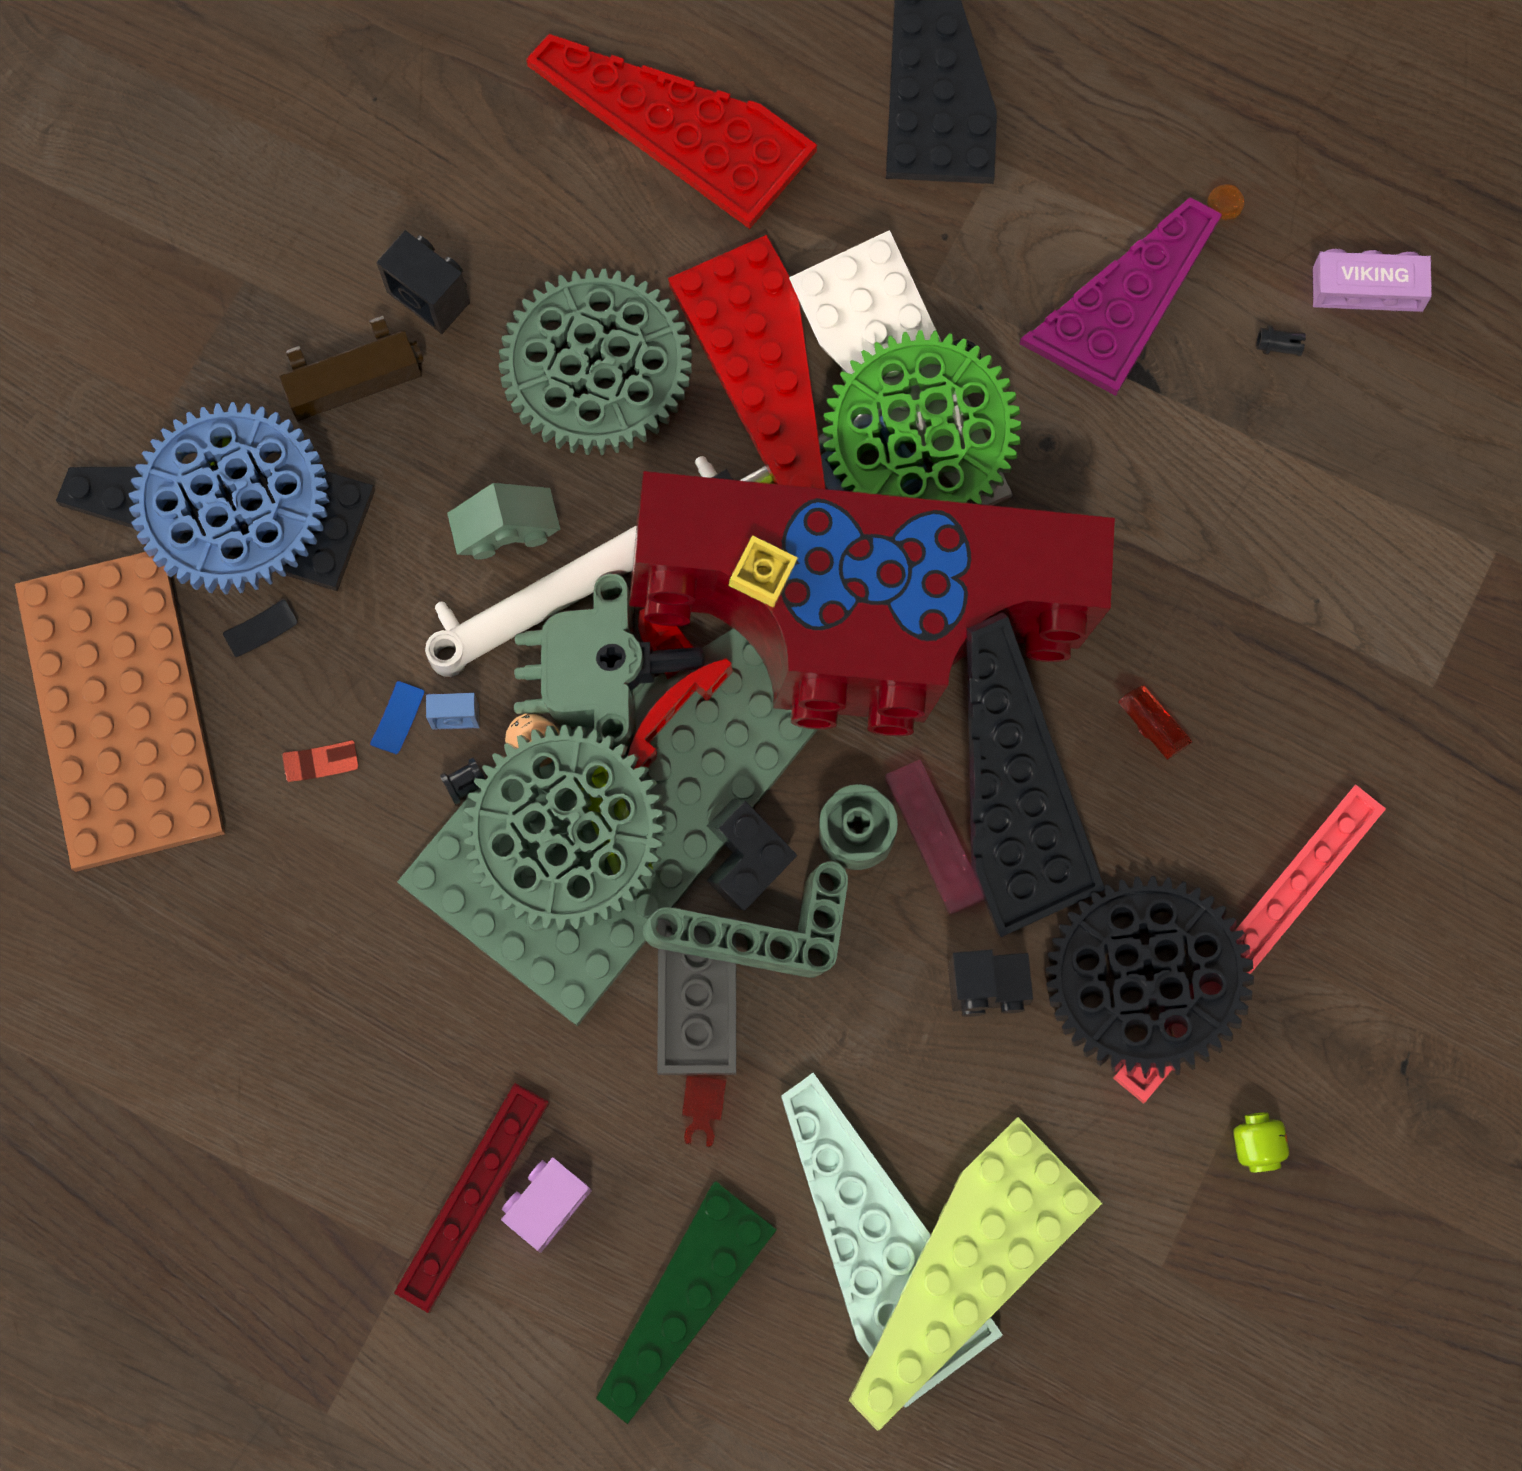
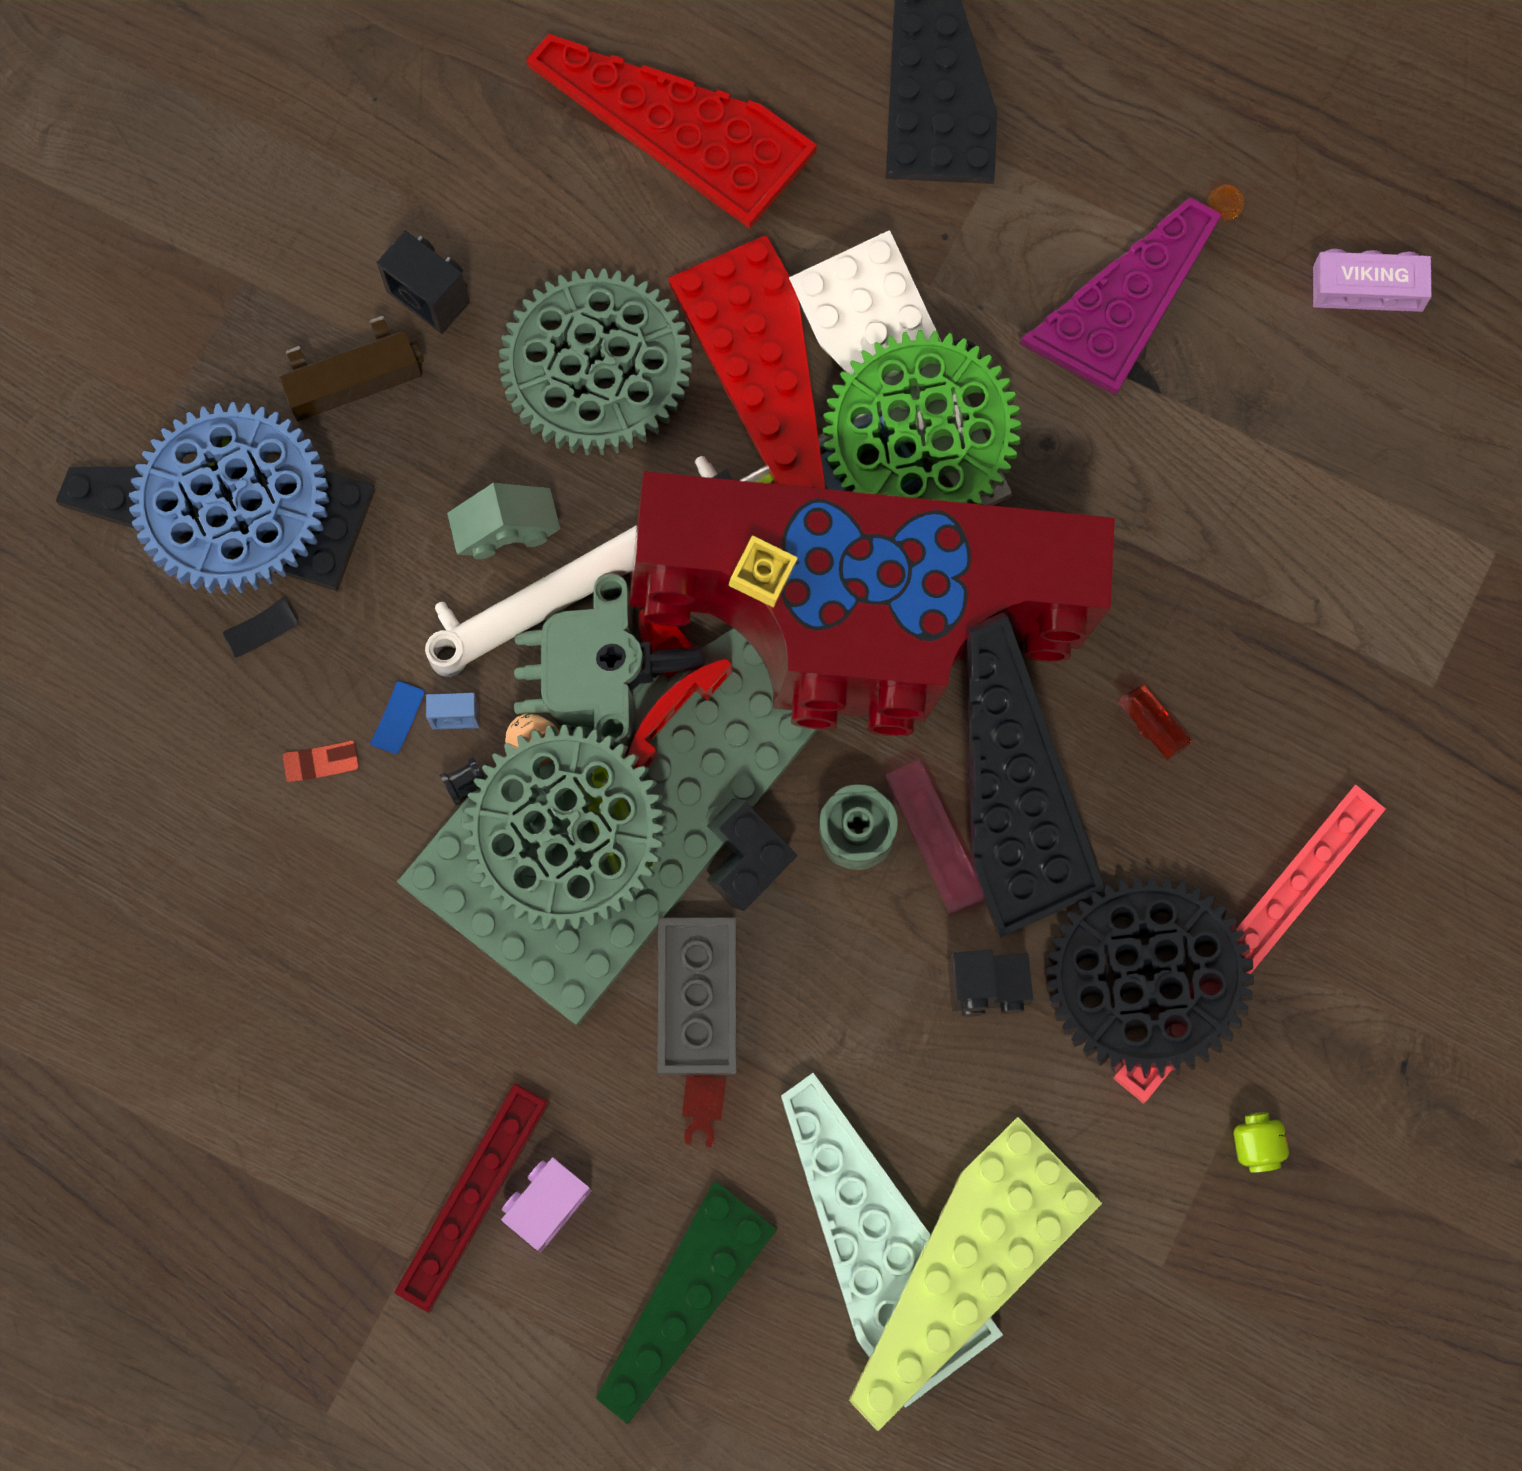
nougat plate [15,552,225,872] -> none
sand green beam [643,862,848,978] -> none
black pin [1256,325,1306,356] -> none

